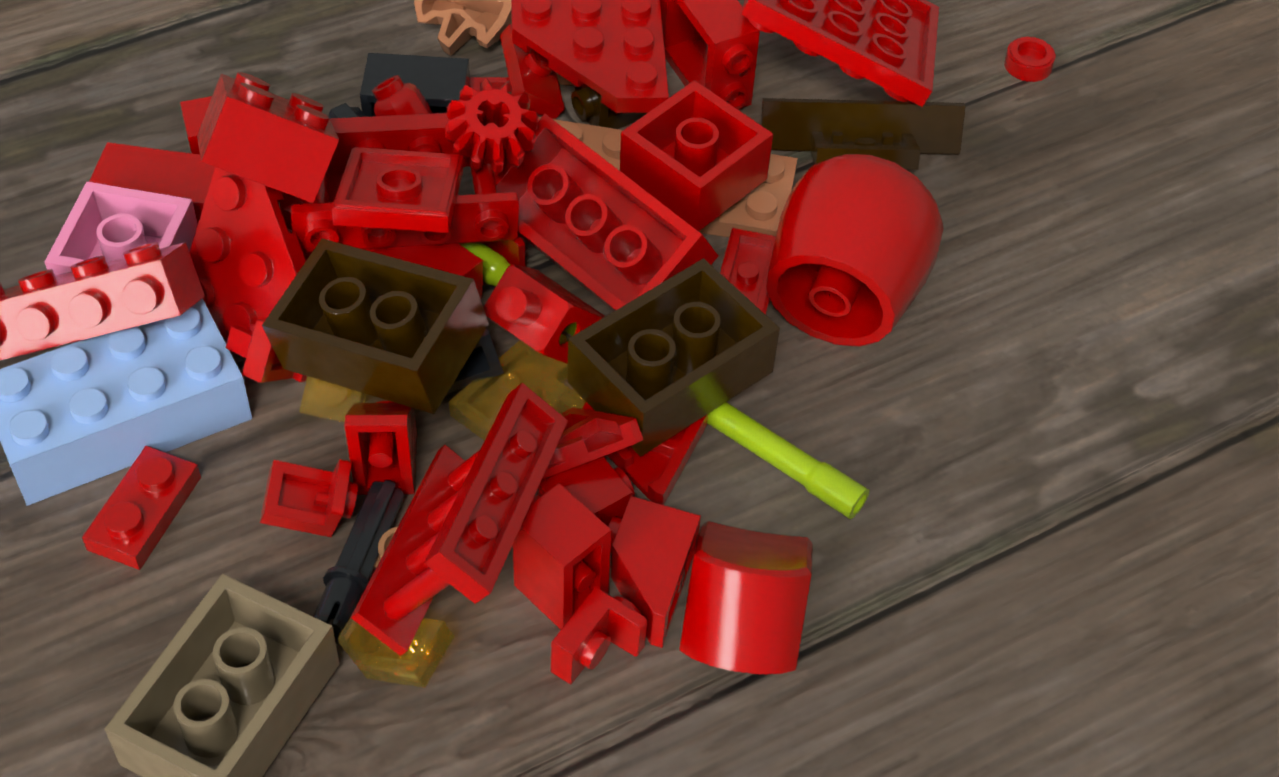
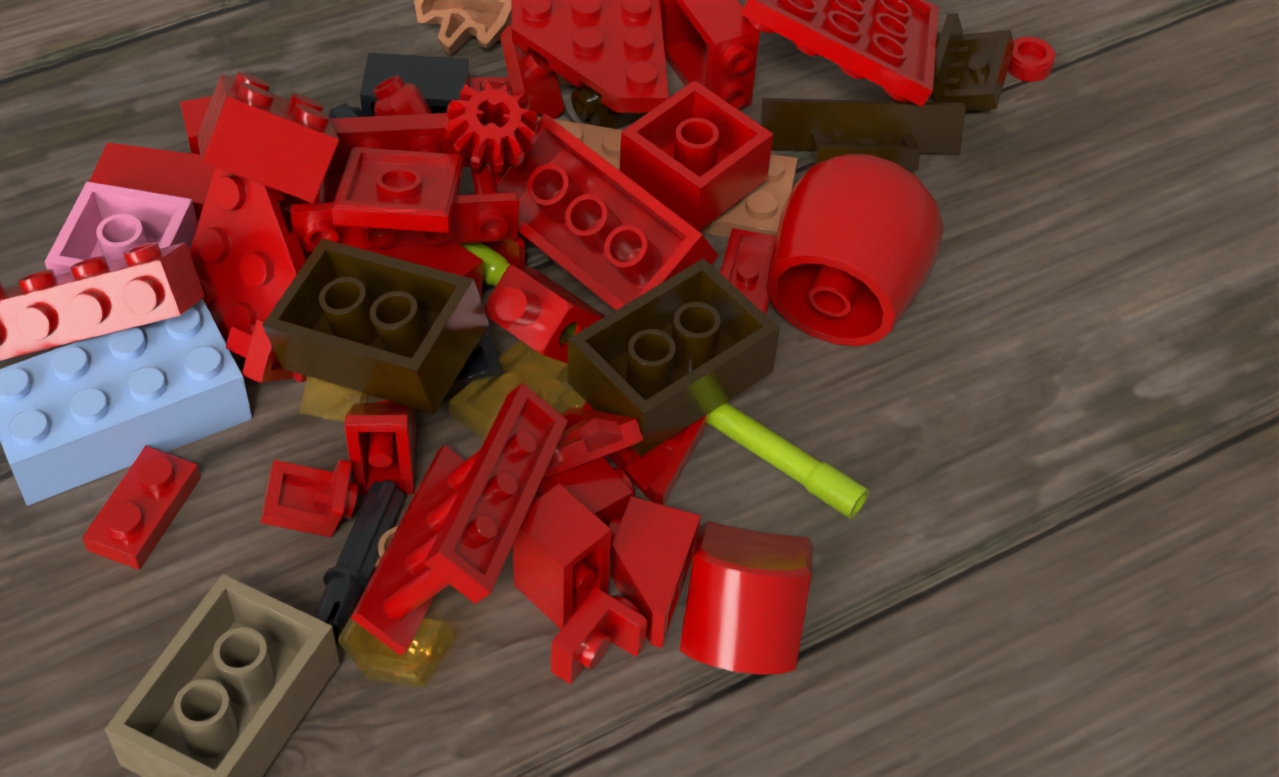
none -> dark brown bracket [932,13,1014,111]

